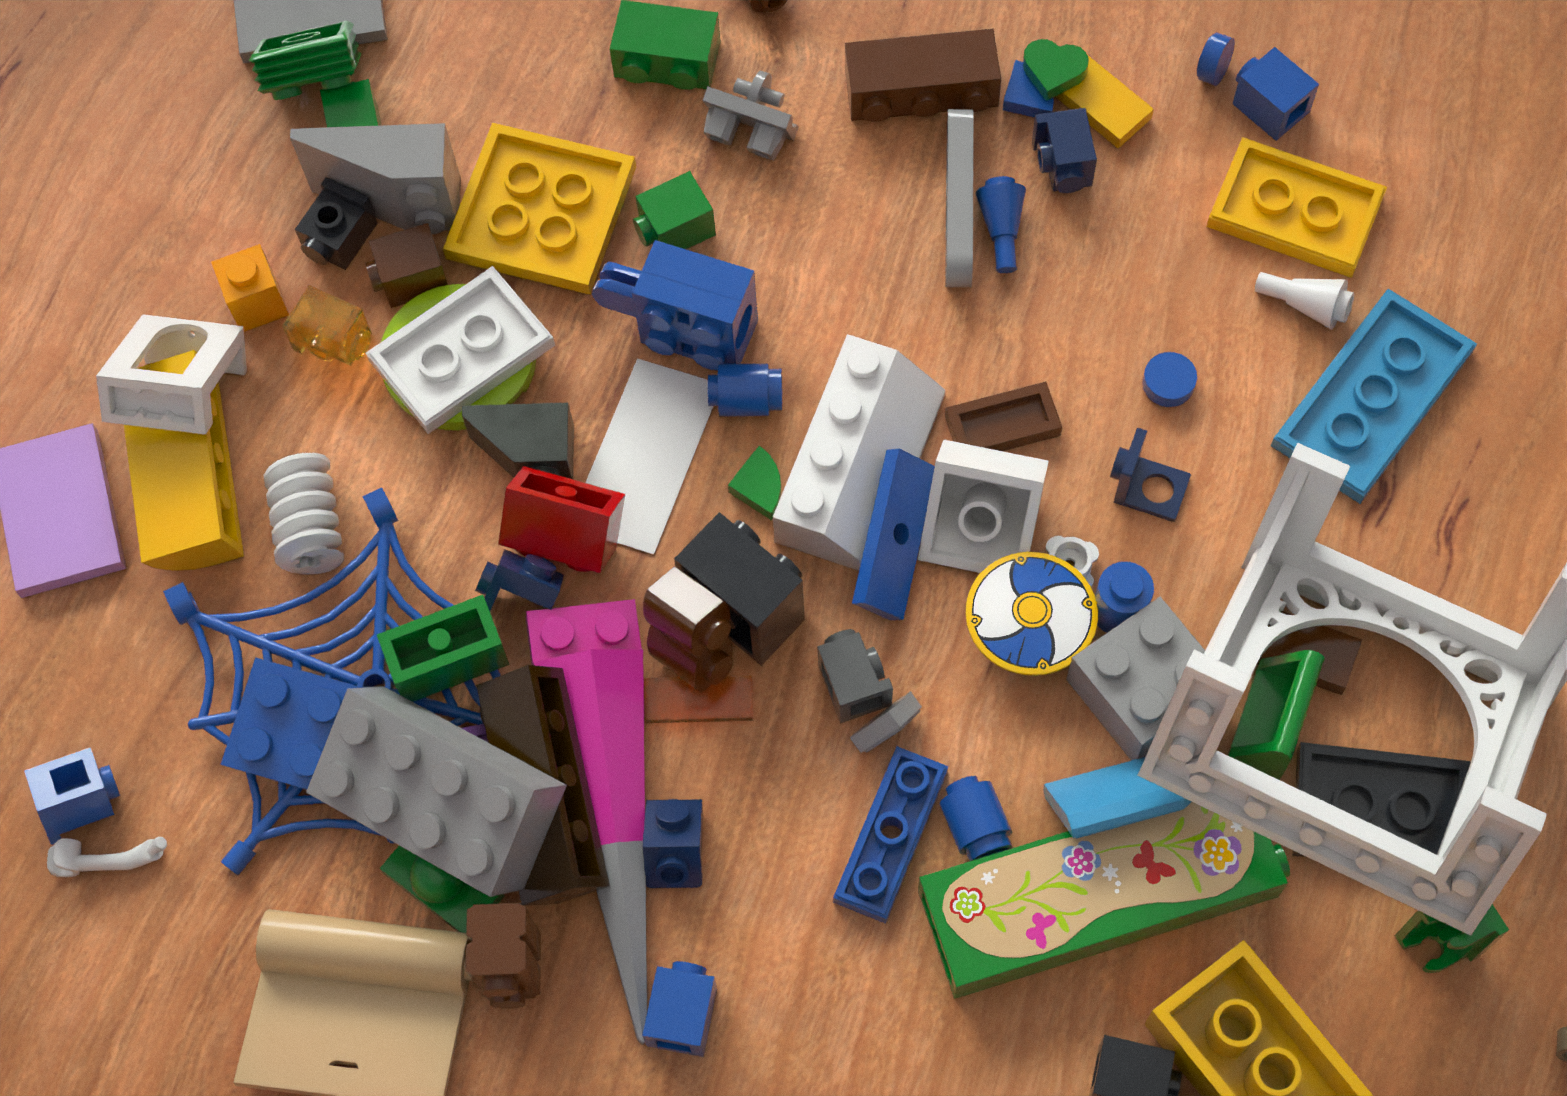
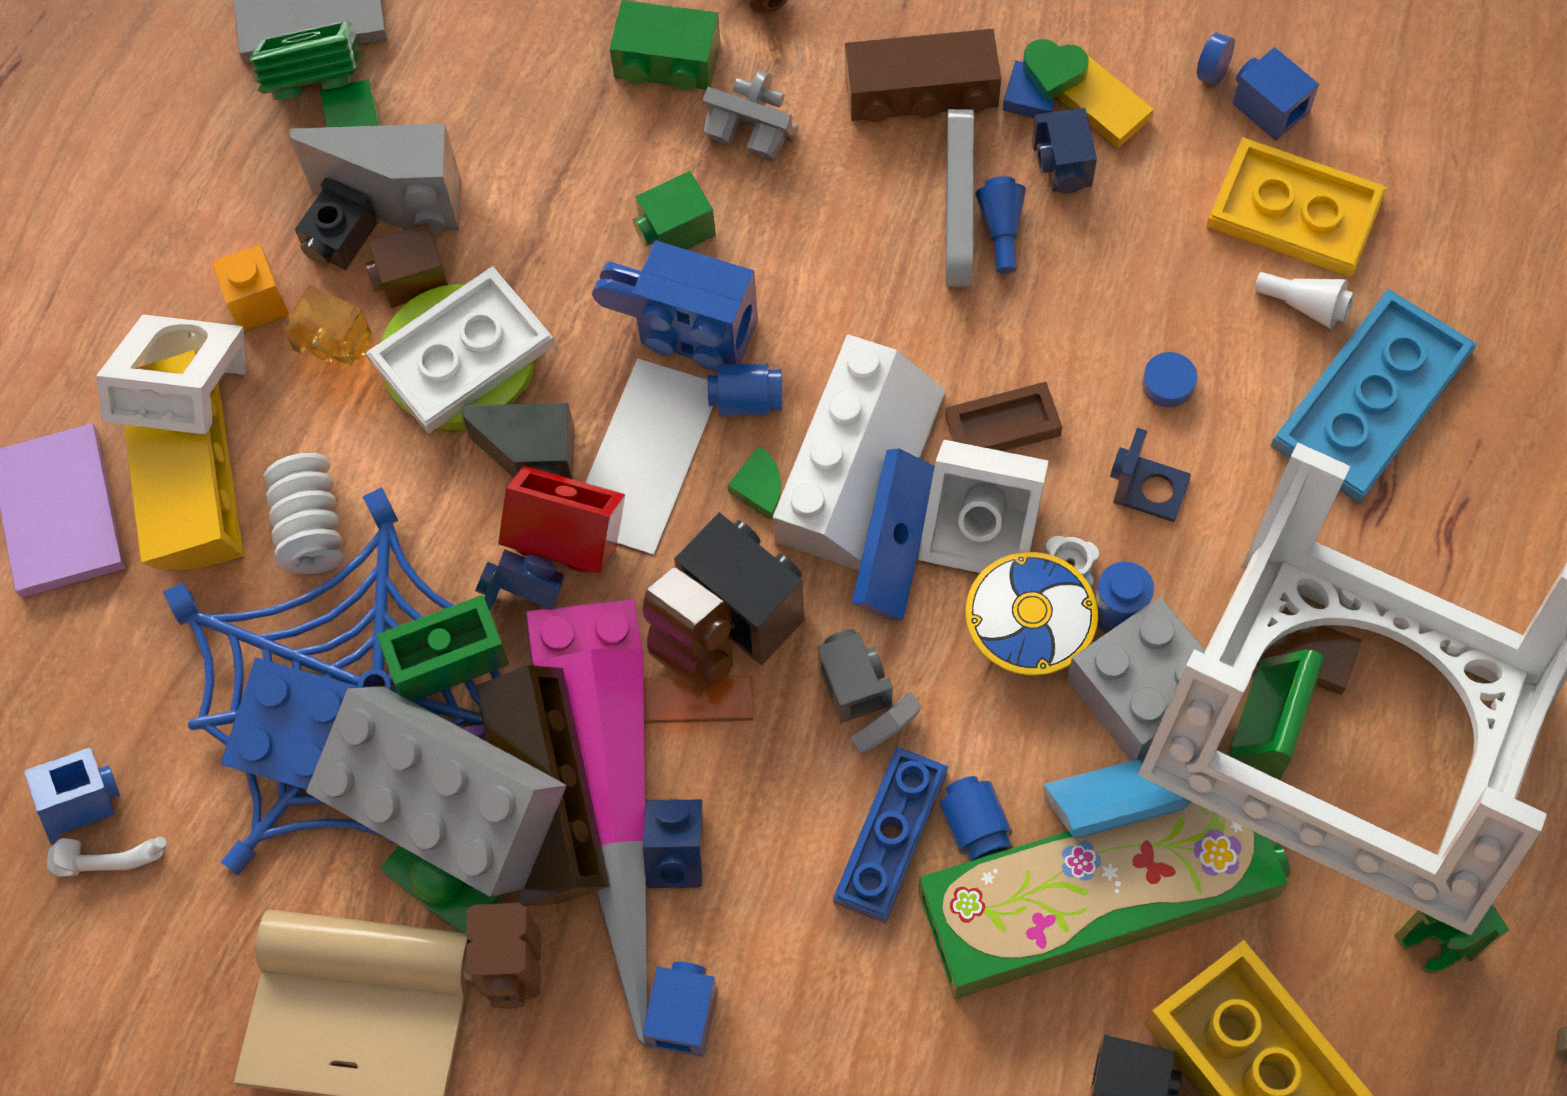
yellow plate [443,123,636,295] -> none
black tile [1292,742,1471,857] -> none

